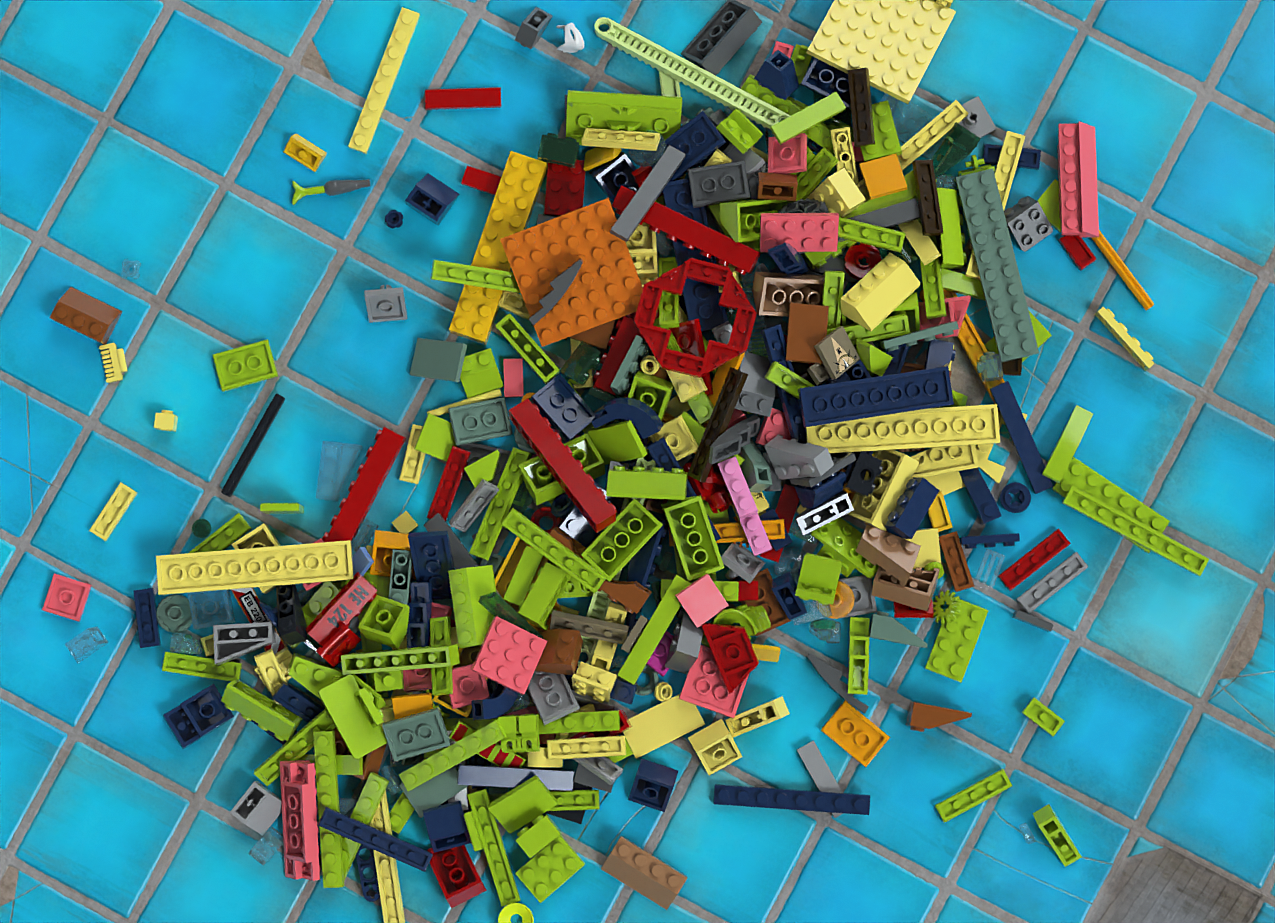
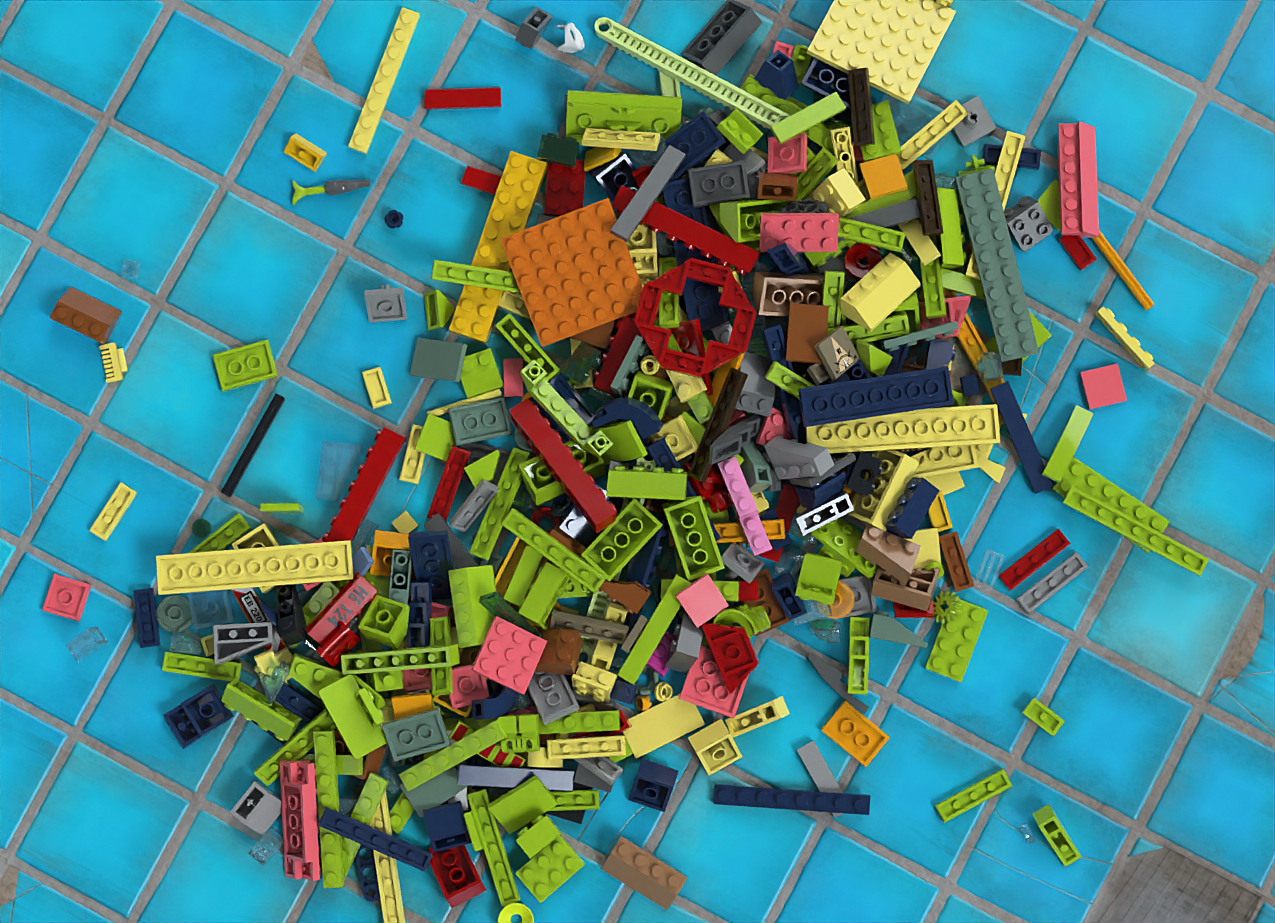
light yellow plate [154,410,178,432] -> none
dark blue slope [405,173,460,226] -> none
dark grey slope [529,258,583,325] -> none
yellow slope [752,644,781,662] -> none
dark orange slope [906,702,972,732] -> none
clear green slope [931,122,981,179] -> none
dark blue slope [959,468,1002,525] -> none
dark blue plate [959,533,1020,549] -> none
dark blue gear [1000,482,1031,513] -> none
dark grey tile [1012,610,1053,632] -> none
none -> clear light blue slope [259,661,290,704]
none -> light yellow tile [362,367,392,409]
none -> lime slope [424,290,455,331]
none -> lime slope [520,360,613,457]
none -> light orange hinge [636,695,652,711]
none -> dark blue slope [960,374,980,396]
none -> coral tile [1080,364,1127,410]

